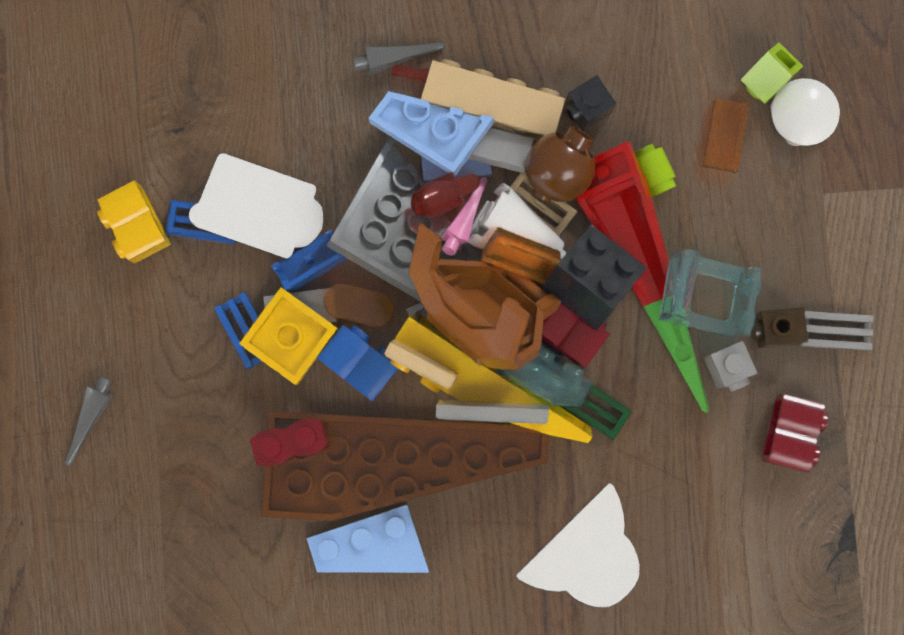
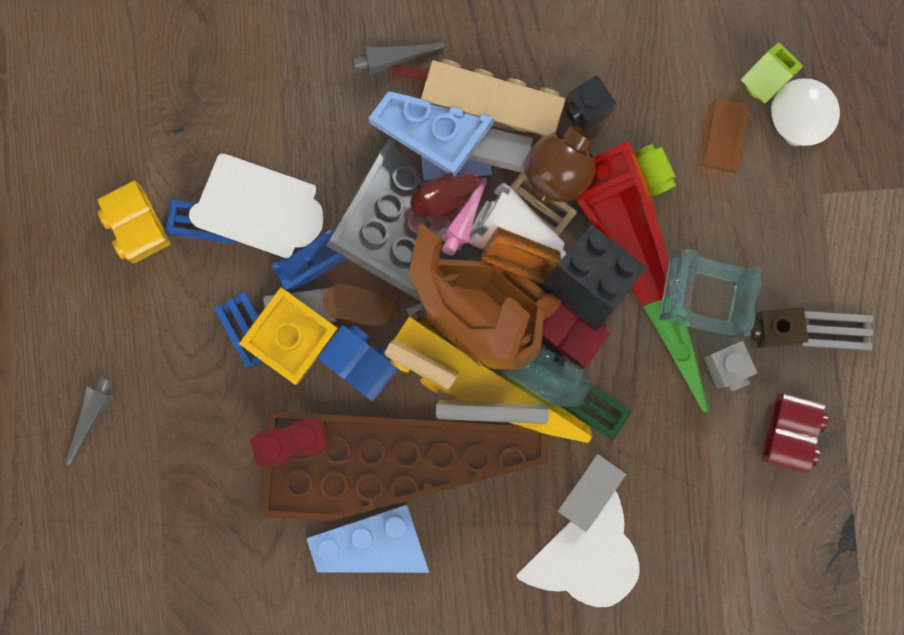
none -> light grey tile [557,454,627,532]

